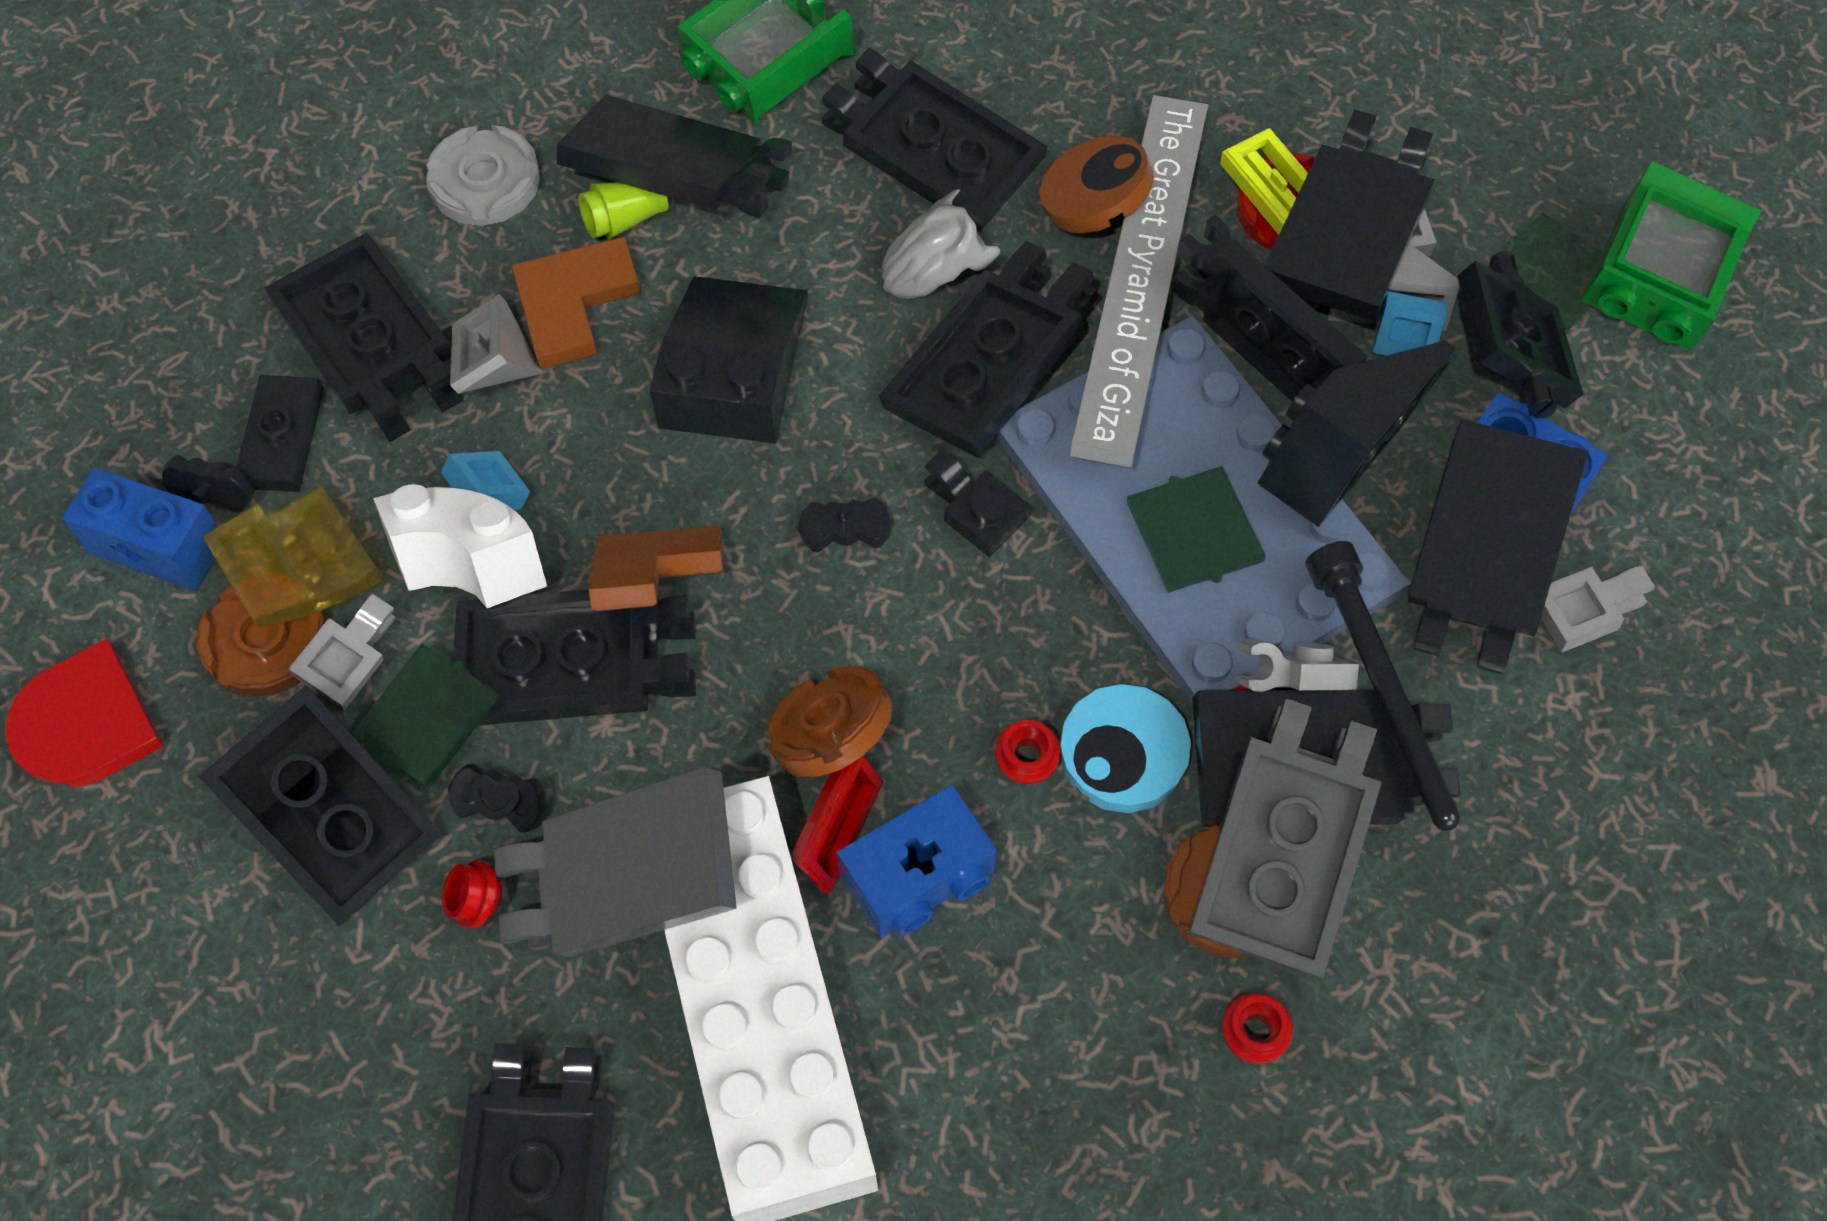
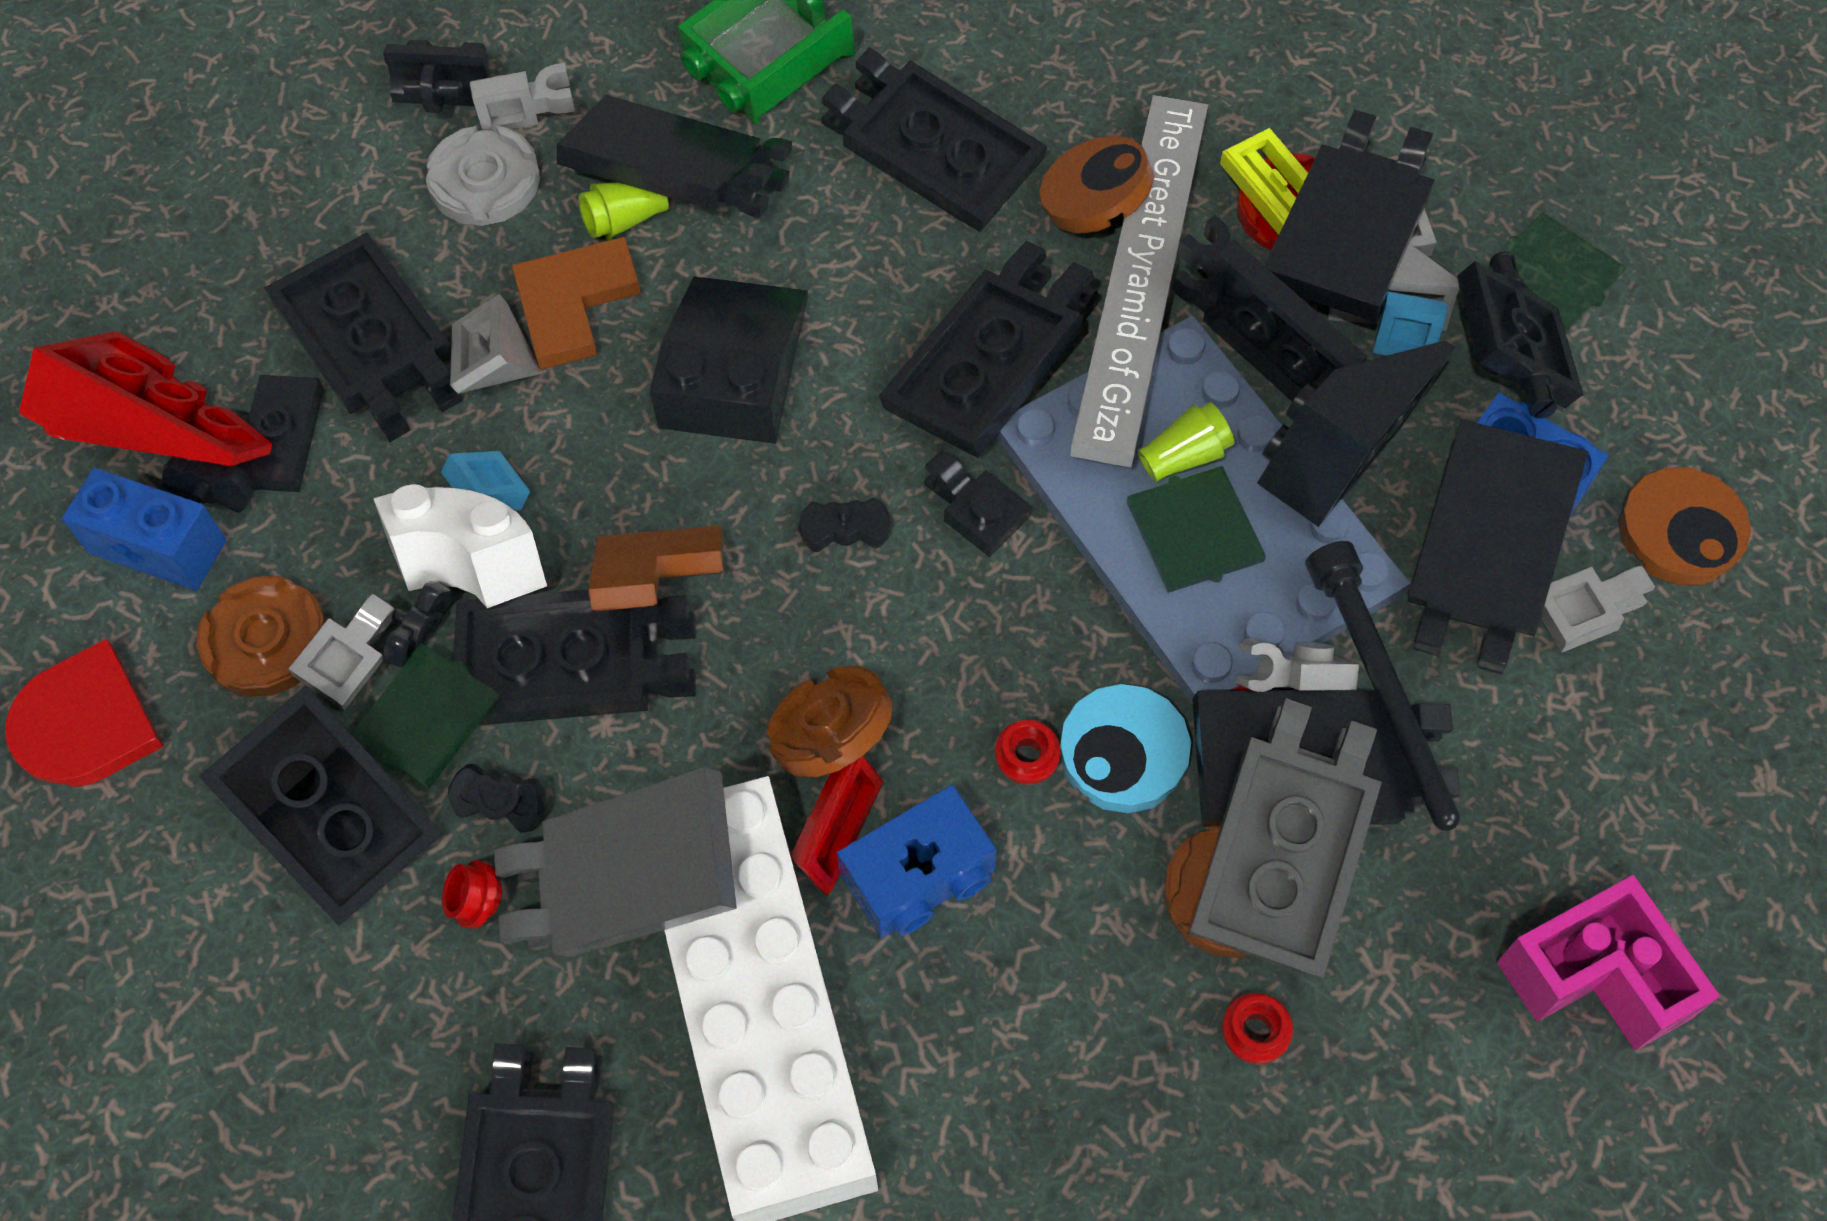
clear yellow slope [202,486,384,627] -> none
light grey piece [881,189,1000,299] -> none
green window [1581,161,1762,350] -> none
none -> red wedge [19,331,273,466]
none -> black hips [383,40,491,113]
none -> black piece [383,581,453,668]
none -> light grey plate [470,62,575,130]
none -> lime cone [1137,402,1235,483]
none -> dark pink brick [1497,874,1720,1051]
none -> dark orange tile [1618,467,1751,585]

